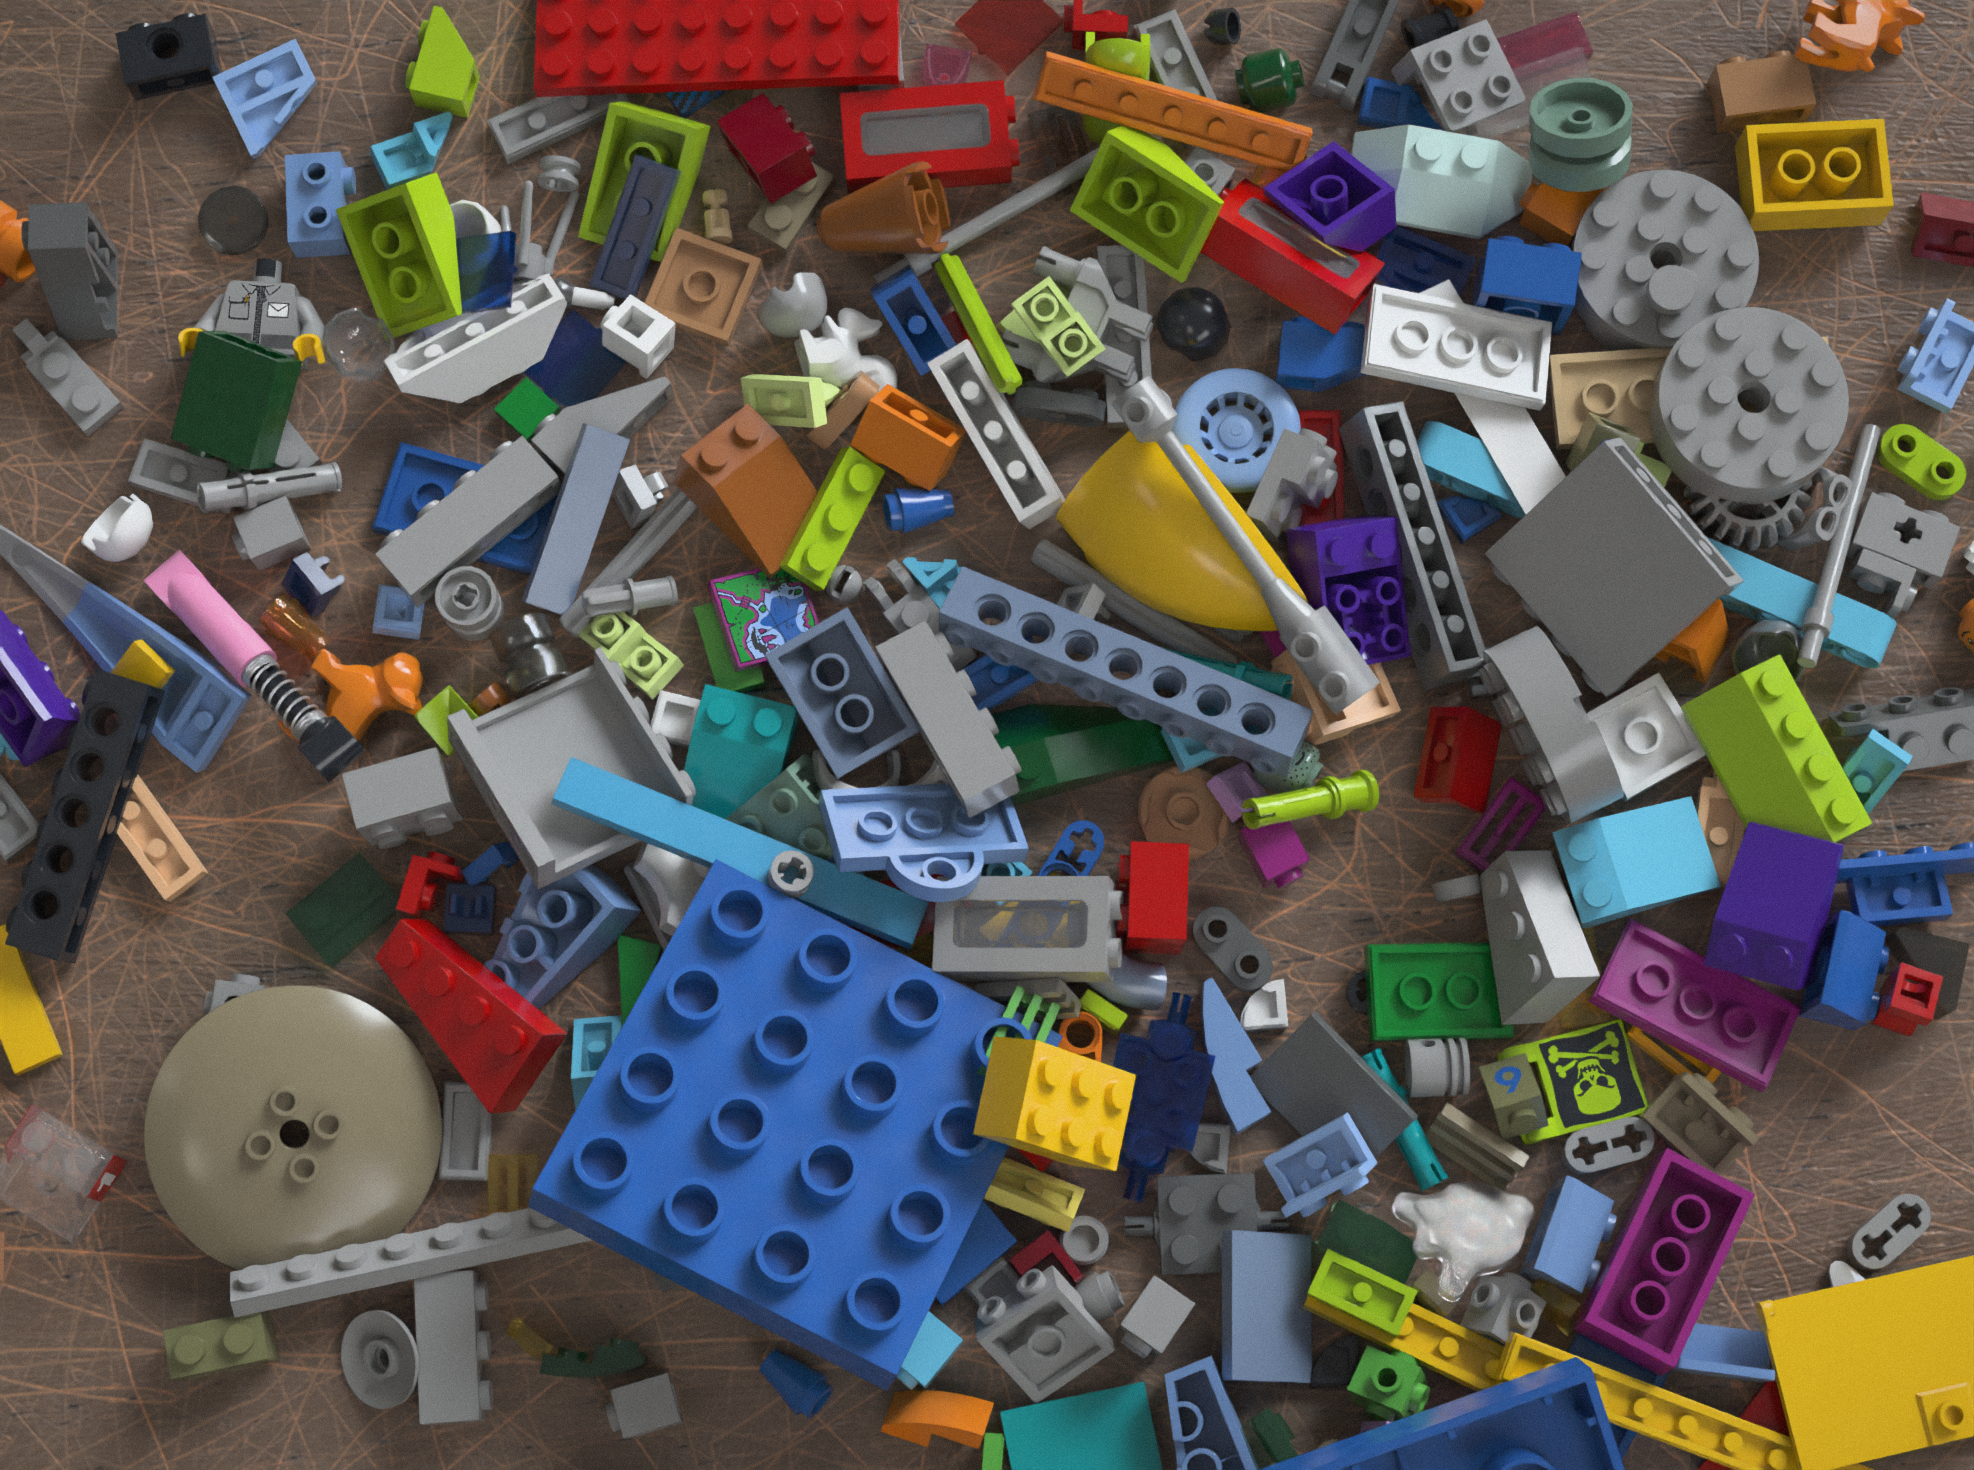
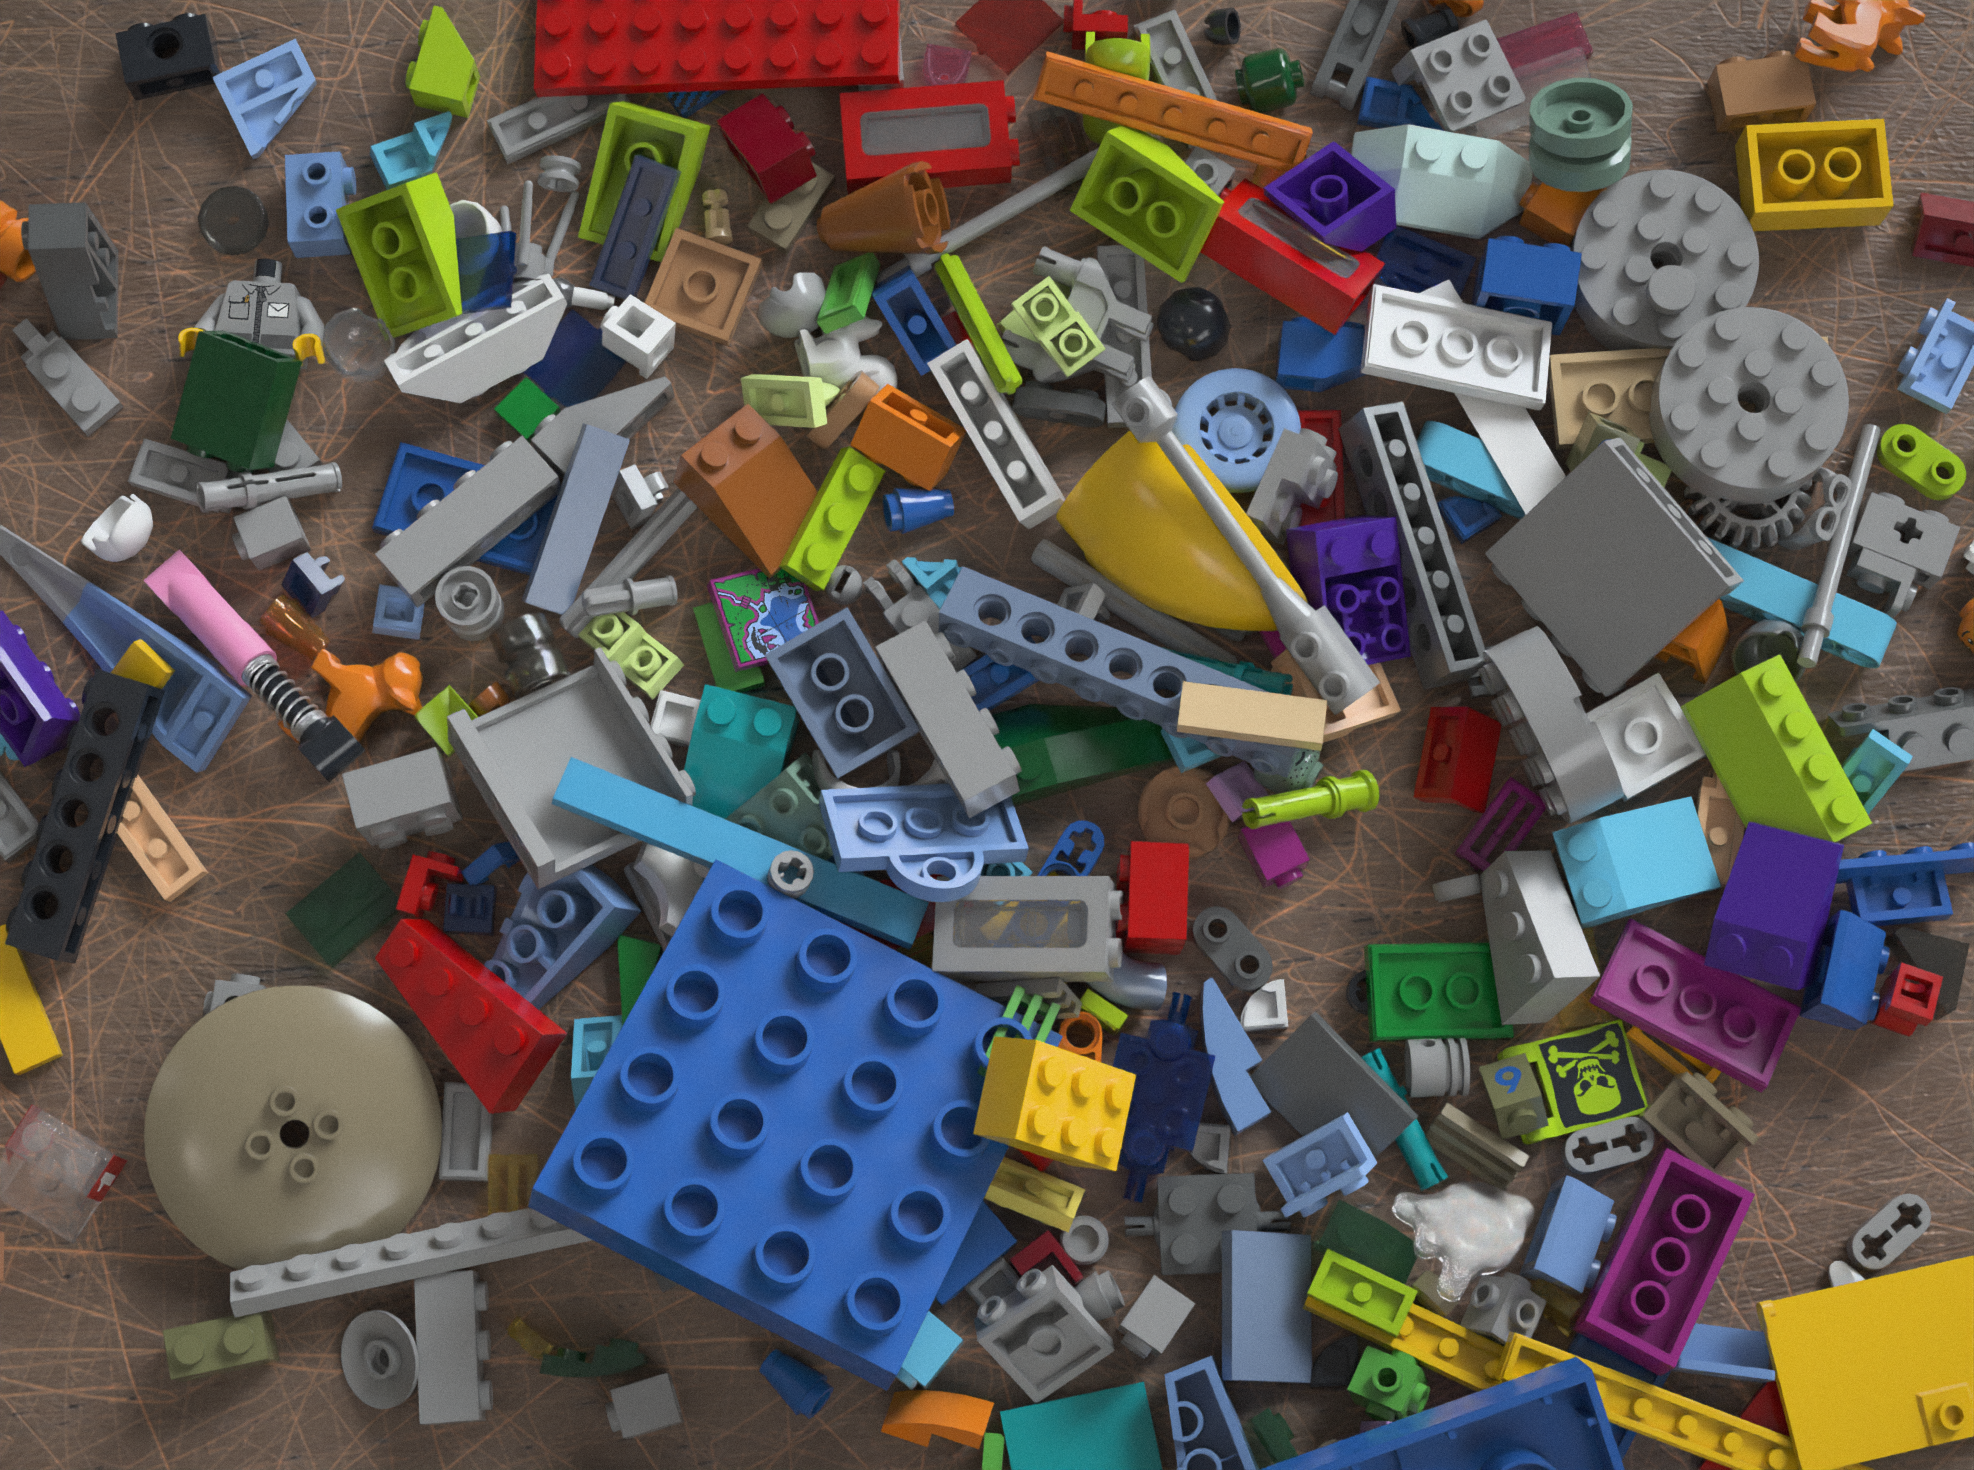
none -> bright green tile [817,252,881,334]
none -> tan tile [1176,681,1327,751]

